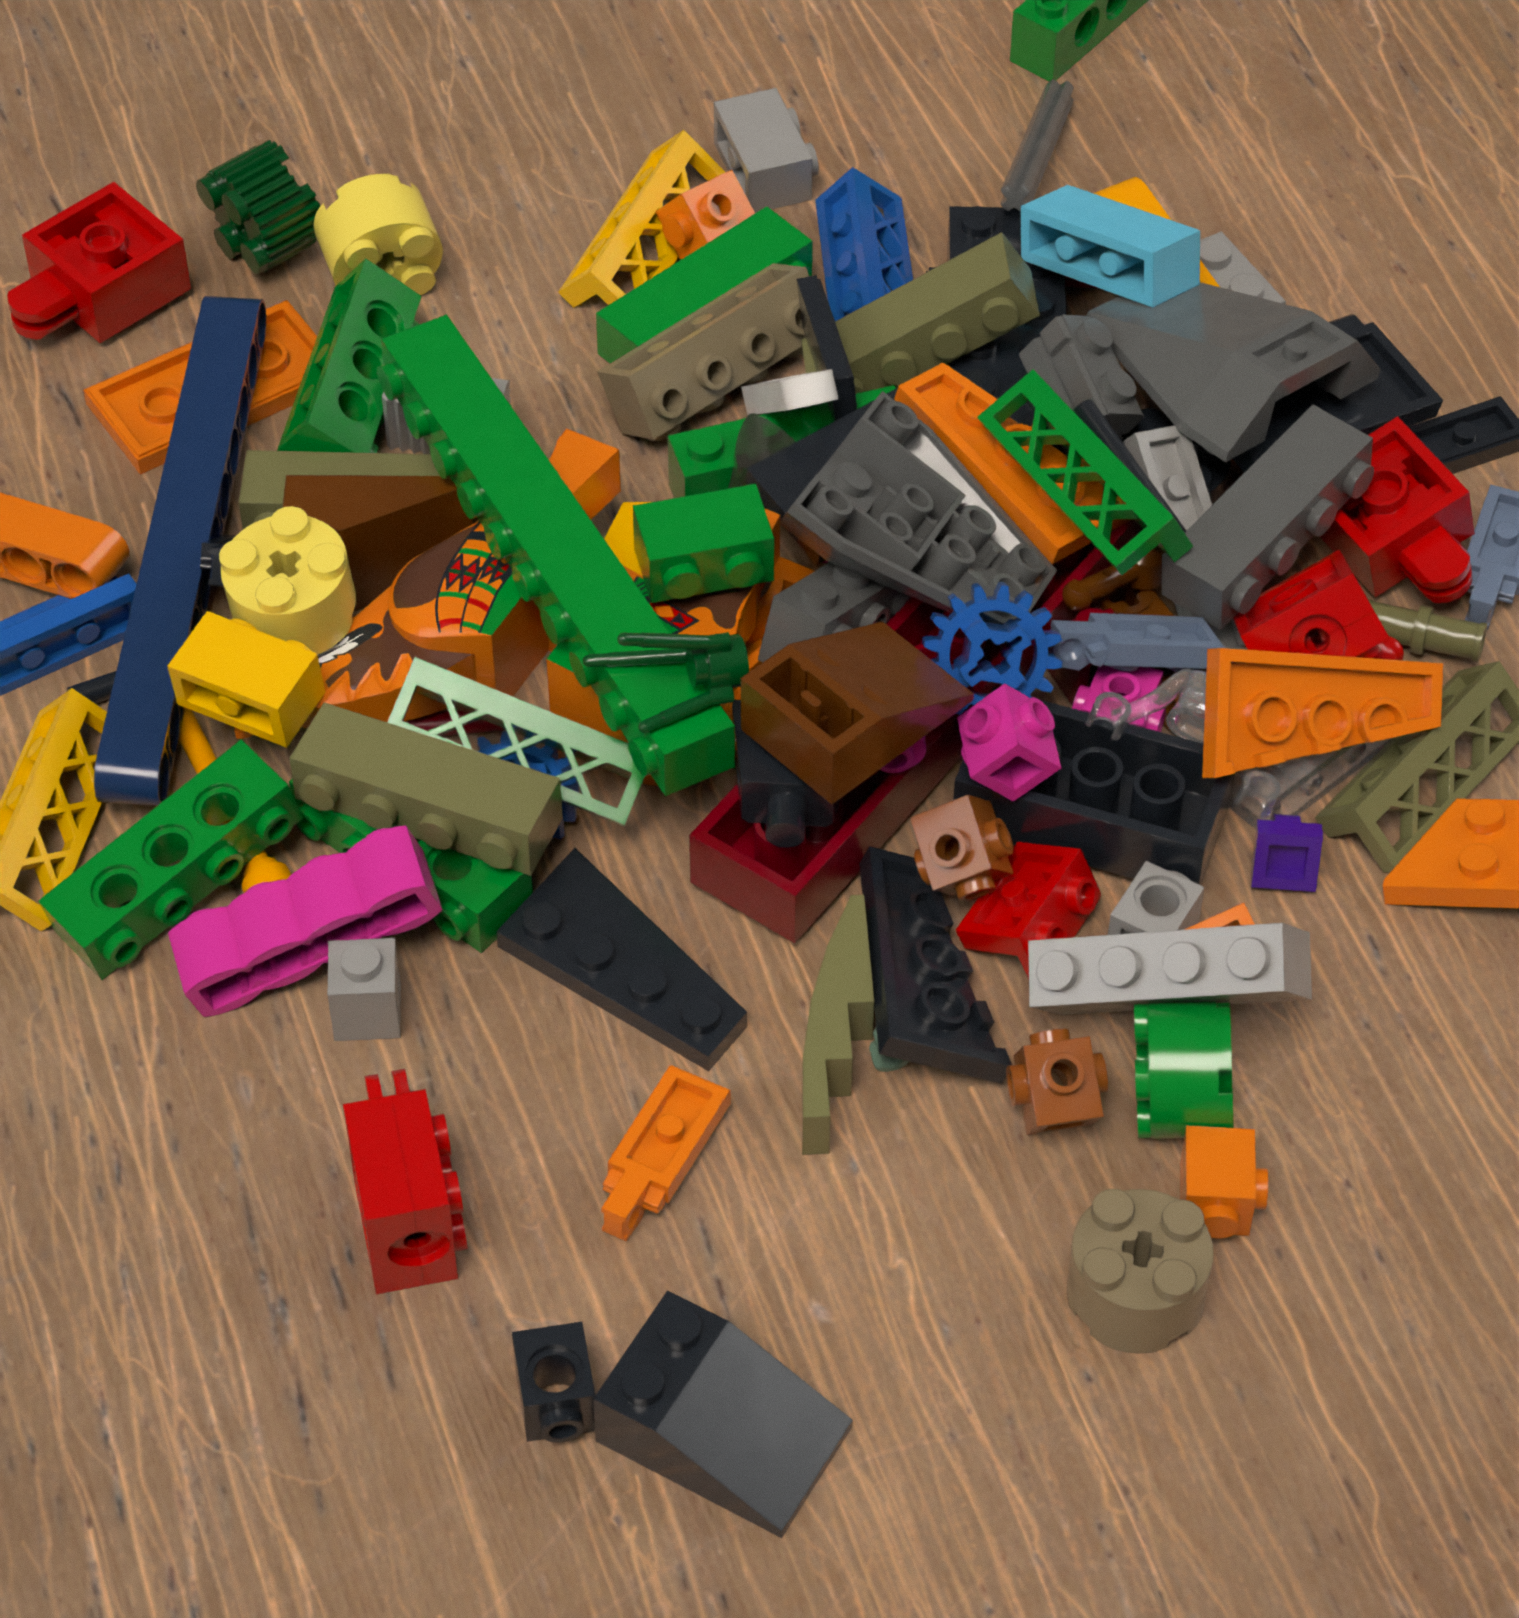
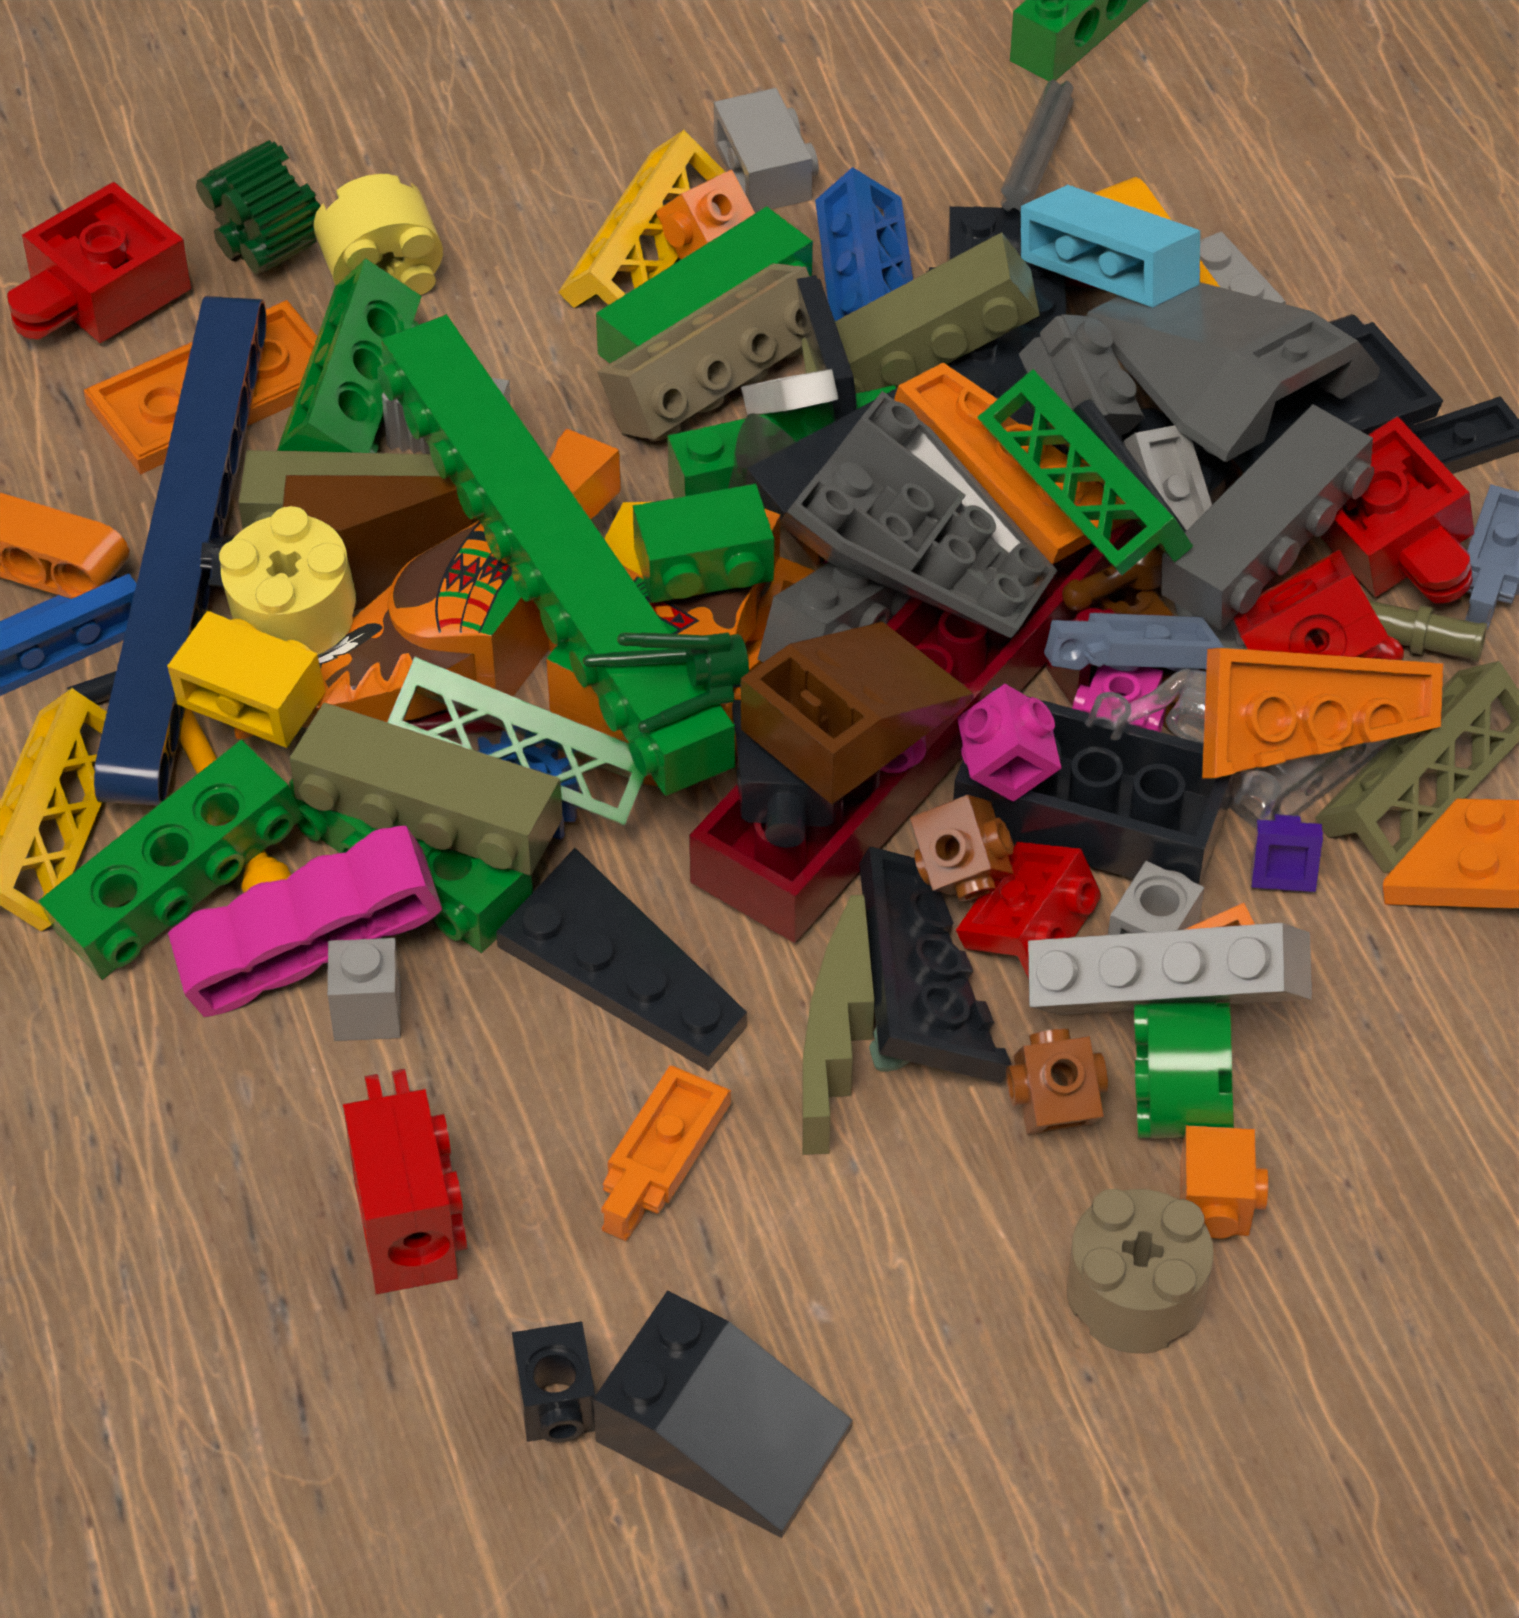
blue gear [922,582,1063,715] -> none

